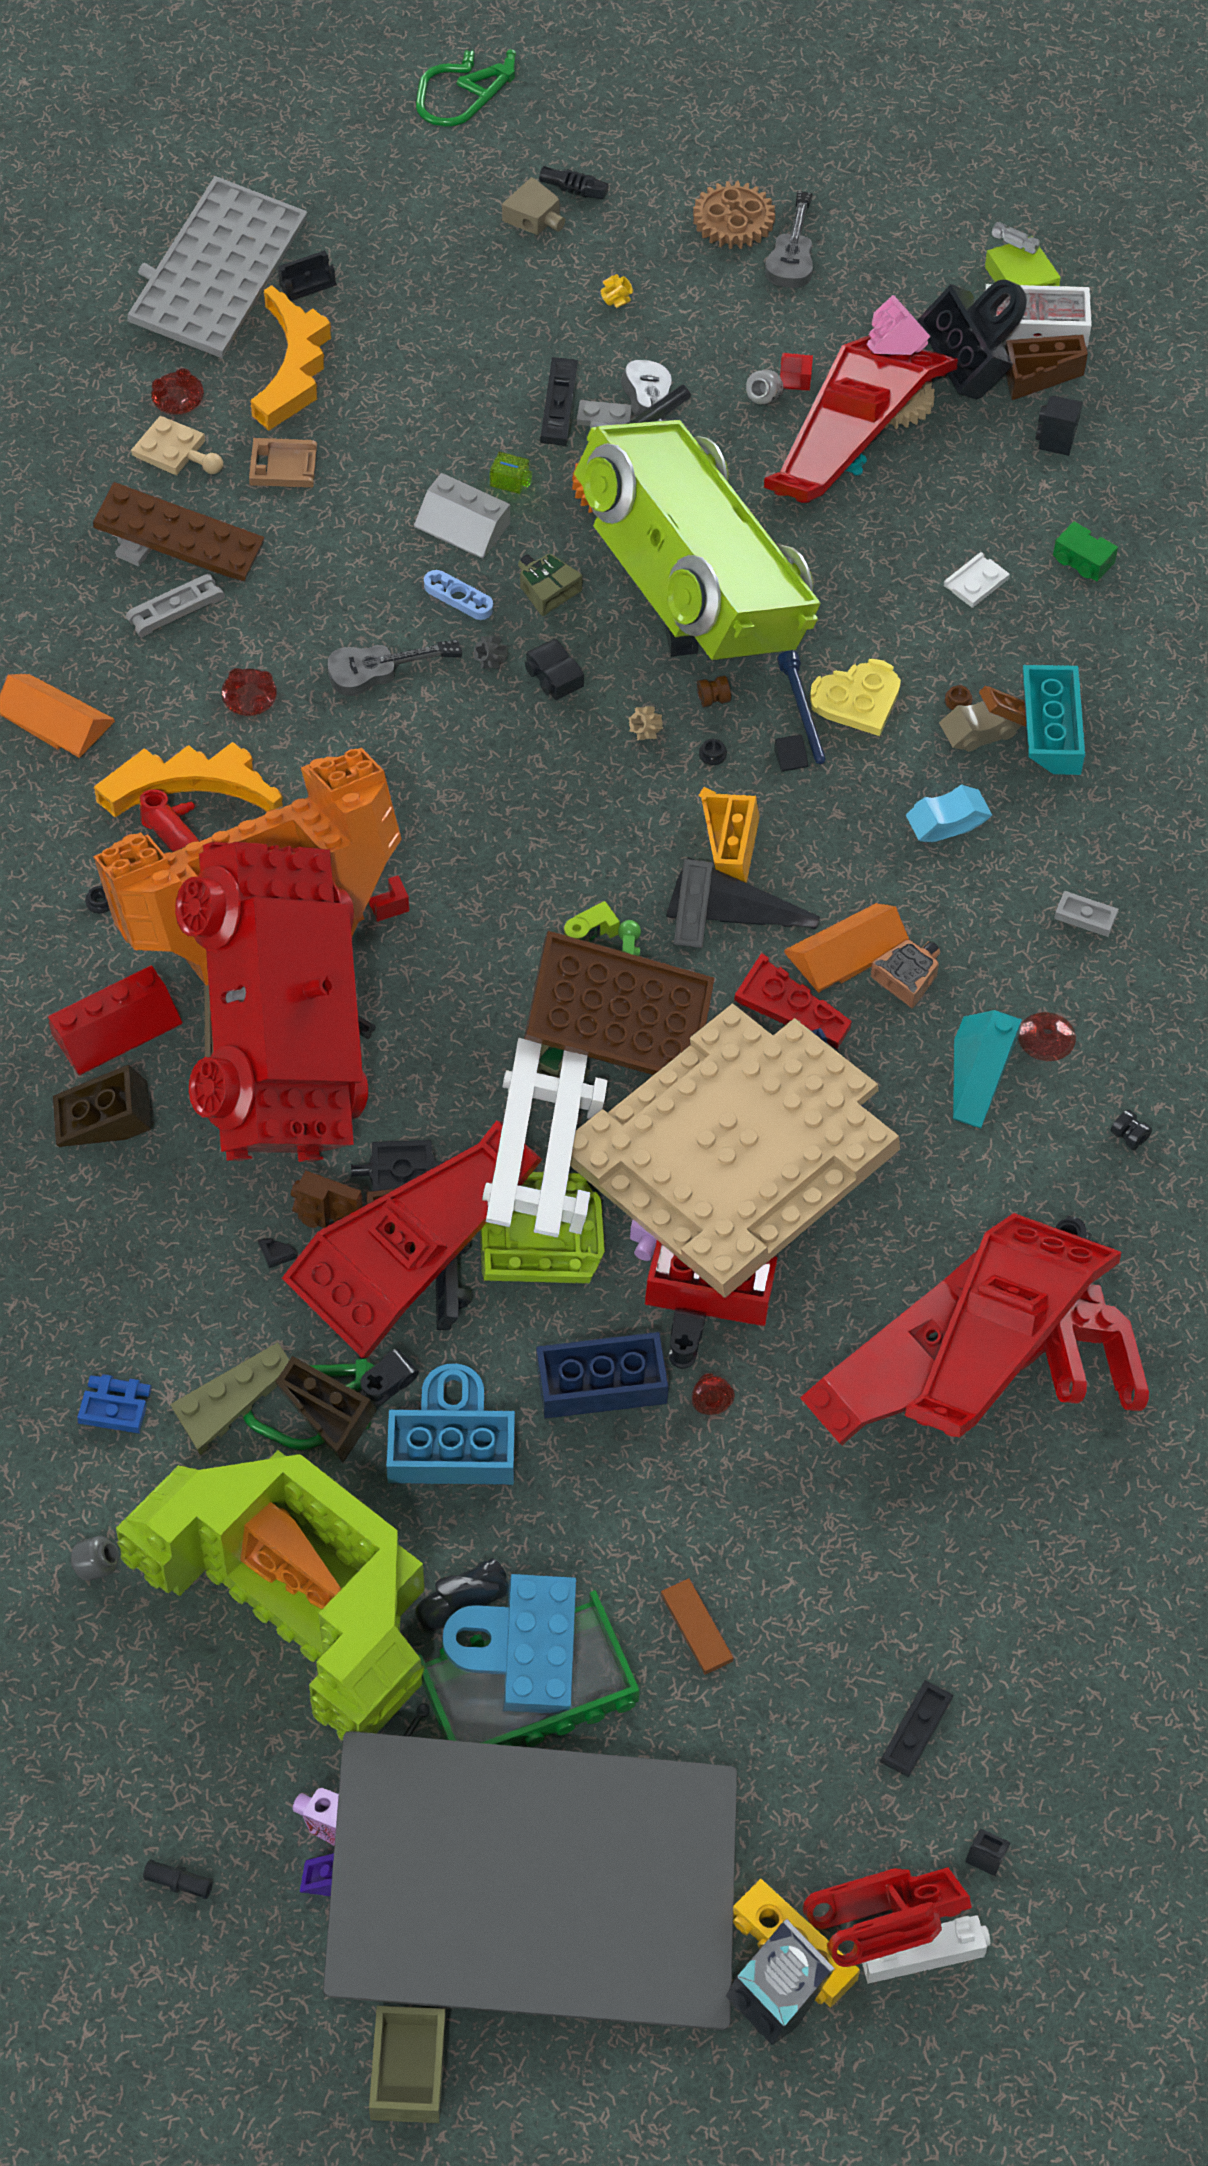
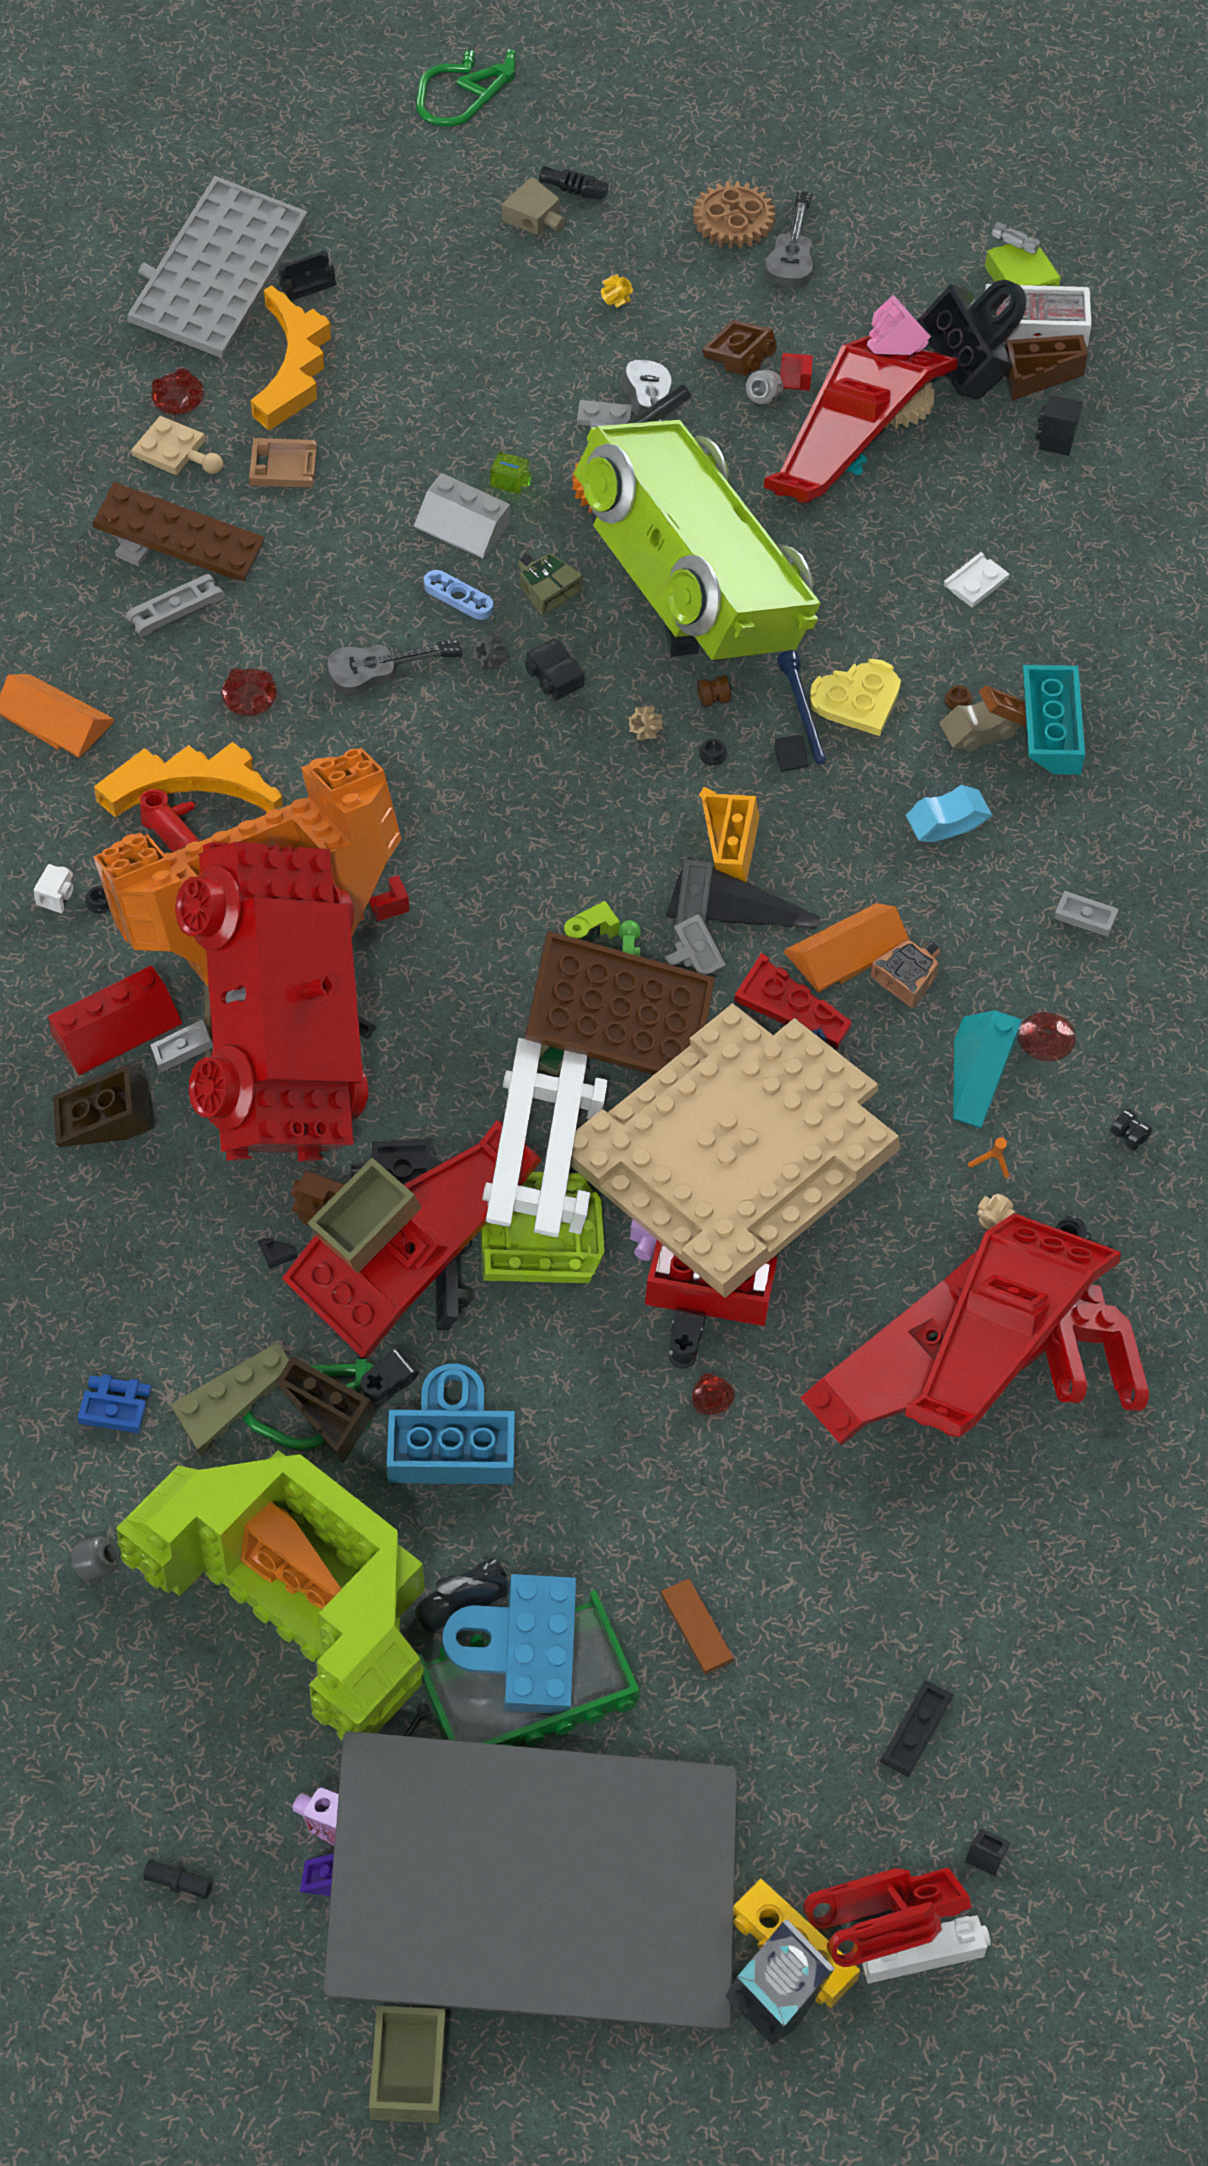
dark blue brick [536,1332,668,1419] -> none
black hinge [540,357,578,446] -> none
green brick [1053,521,1118,582] -> none
none -> white brick [33,864,74,913]
none -> light grey plate [150,1019,213,1072]
none -> olive piece [308,1158,422,1274]
none -> light grey hinge [665,914,726,975]
none -> reddish brown plate [702,320,777,376]
none -> orange plant [968,1137,1010,1178]
none -> tan gear [977,1194,1015,1230]

